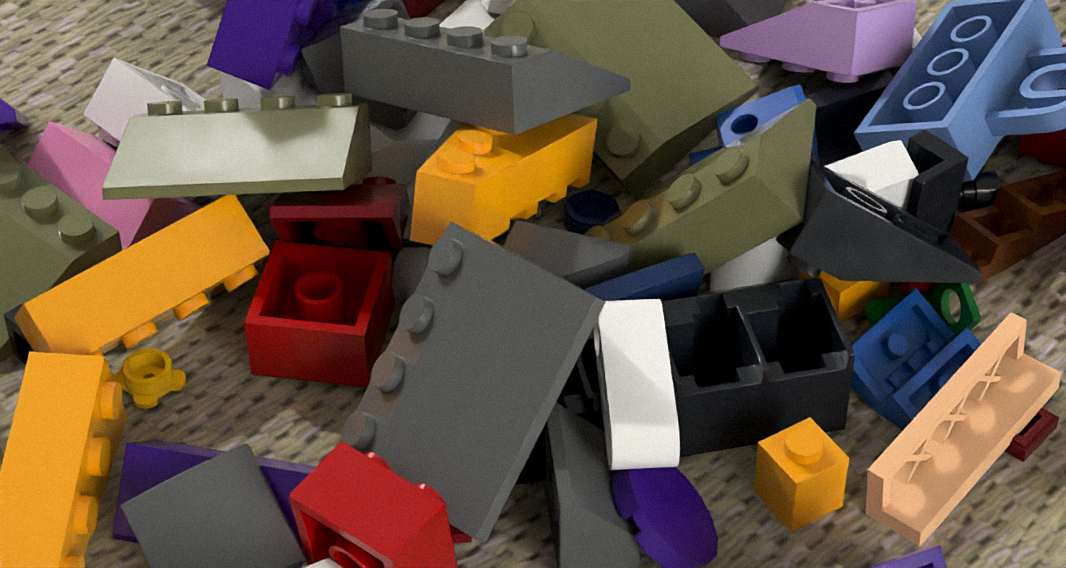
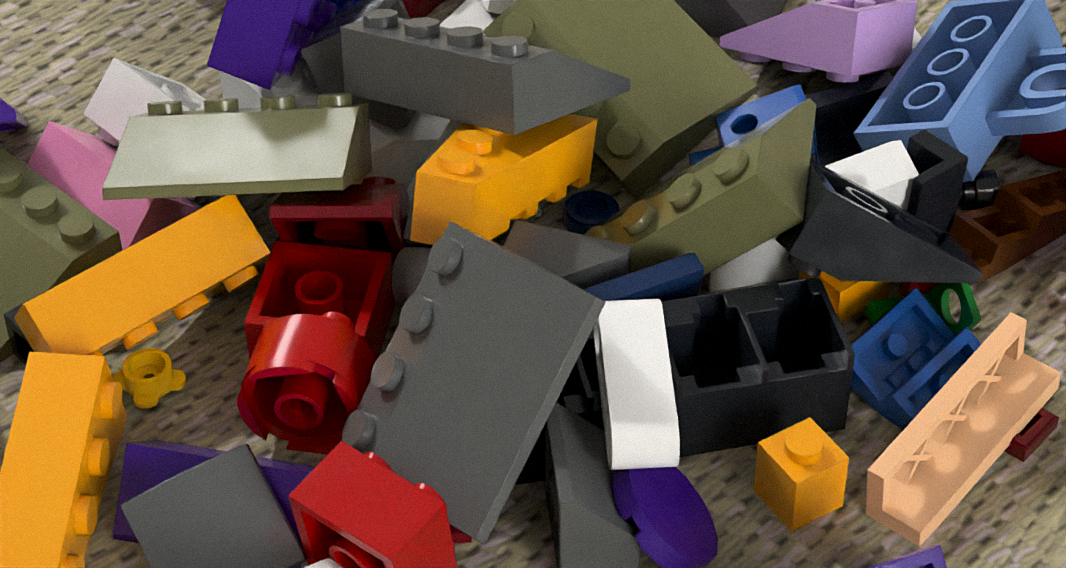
none -> red brick [237,312,376,455]

